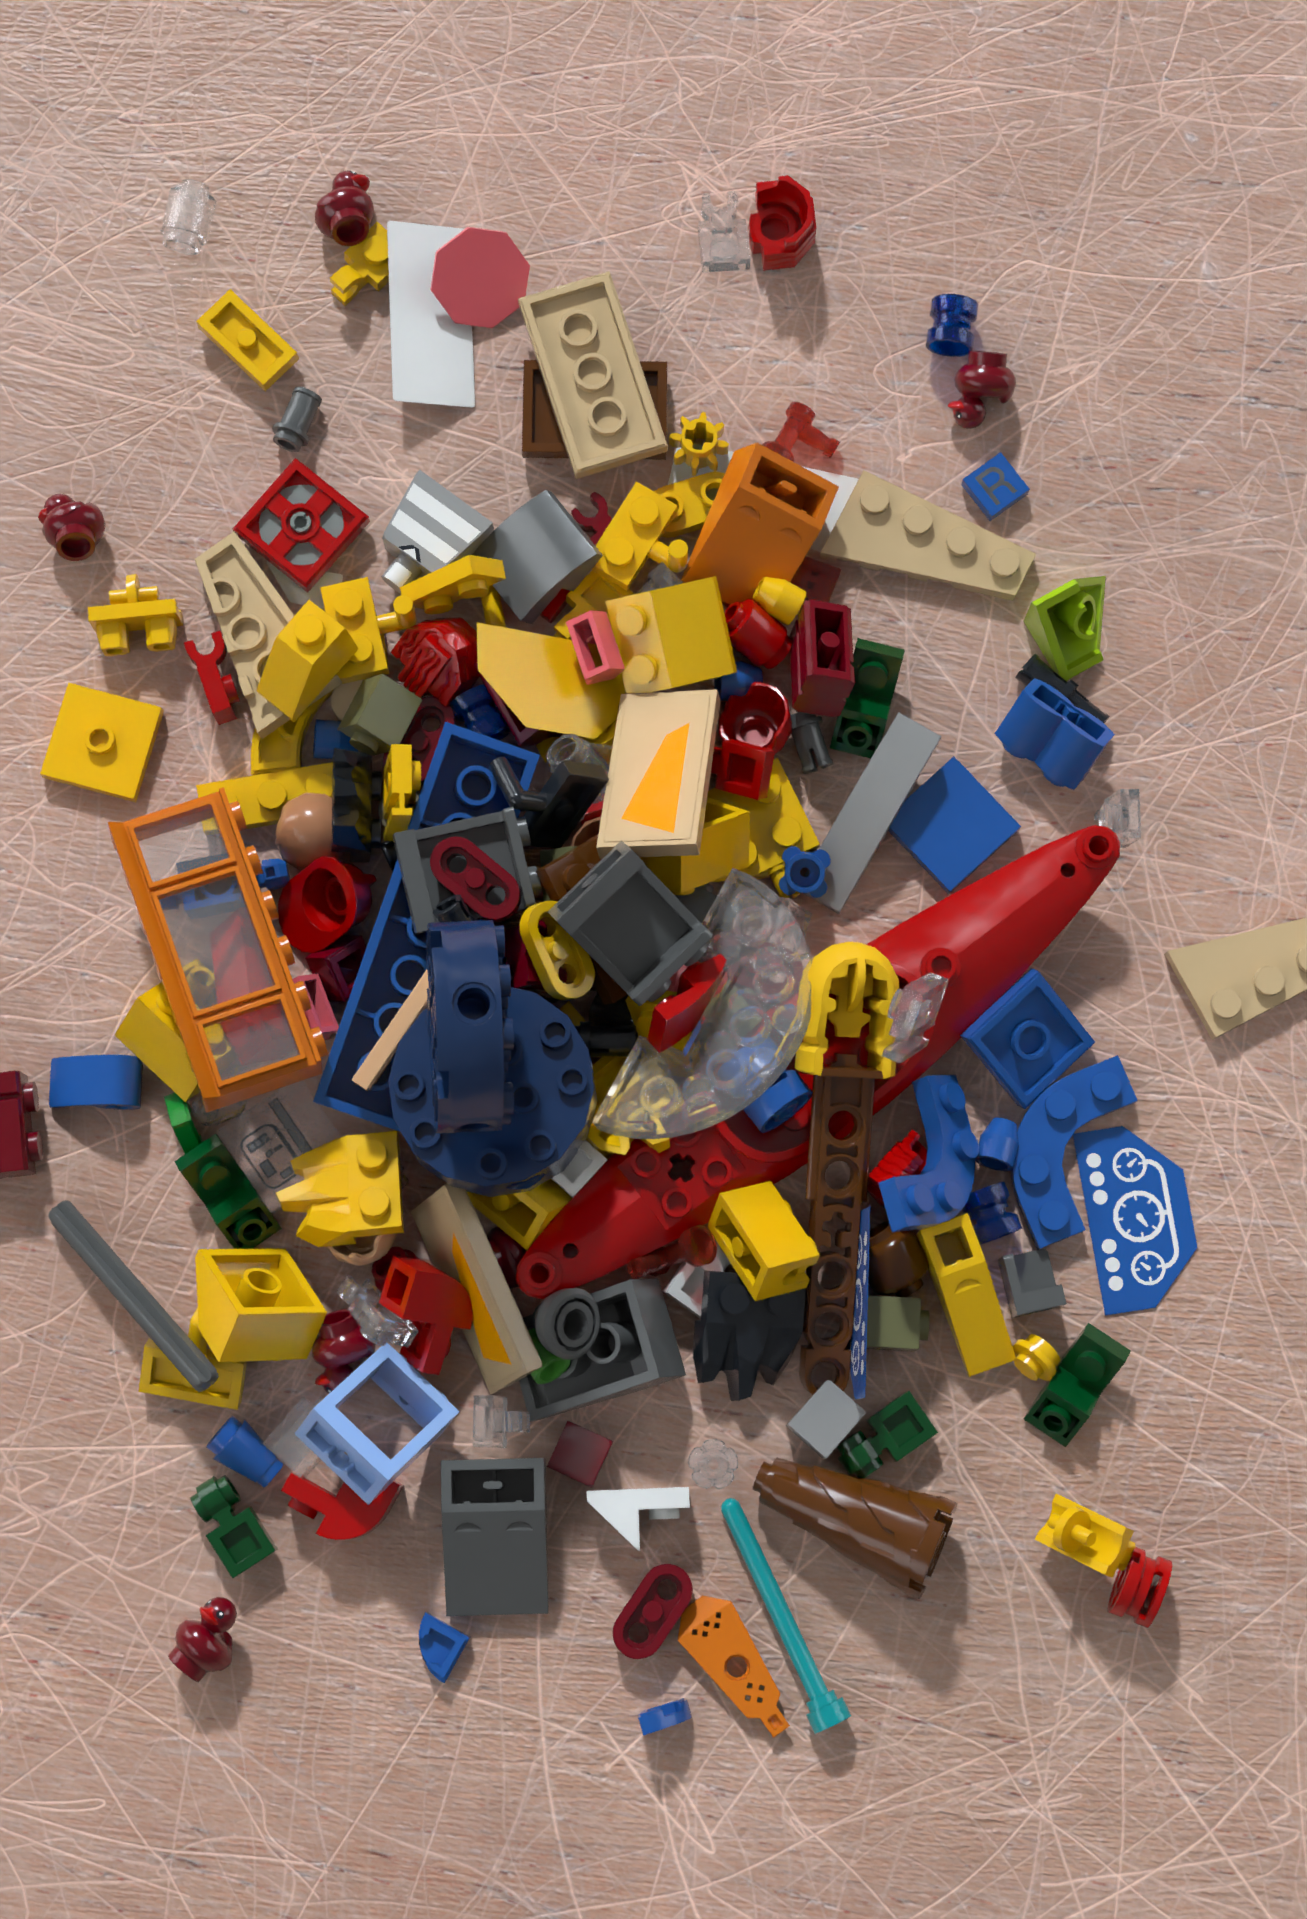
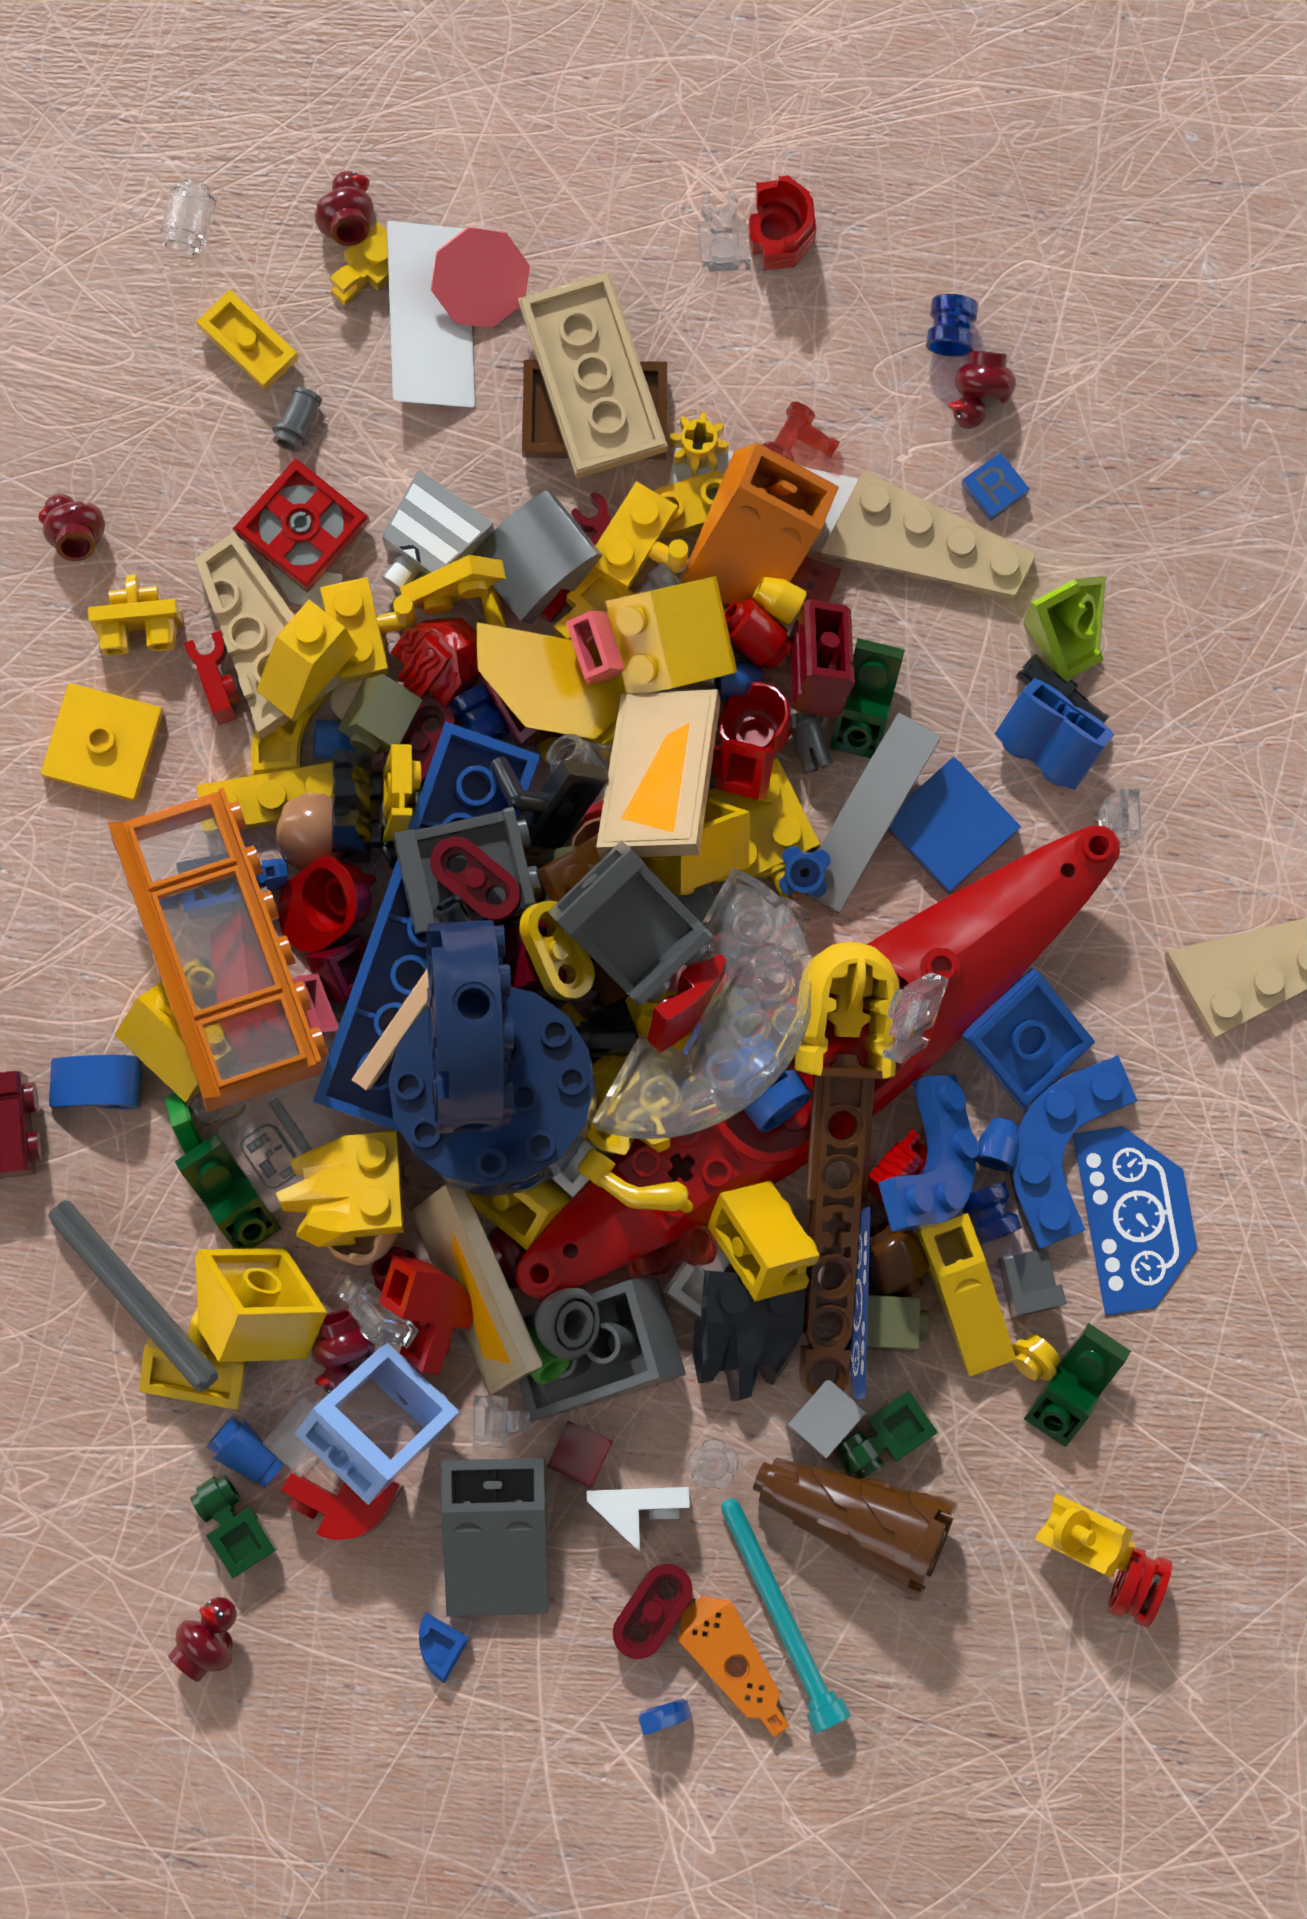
none -> yellow piece [578,1148,693,1213]

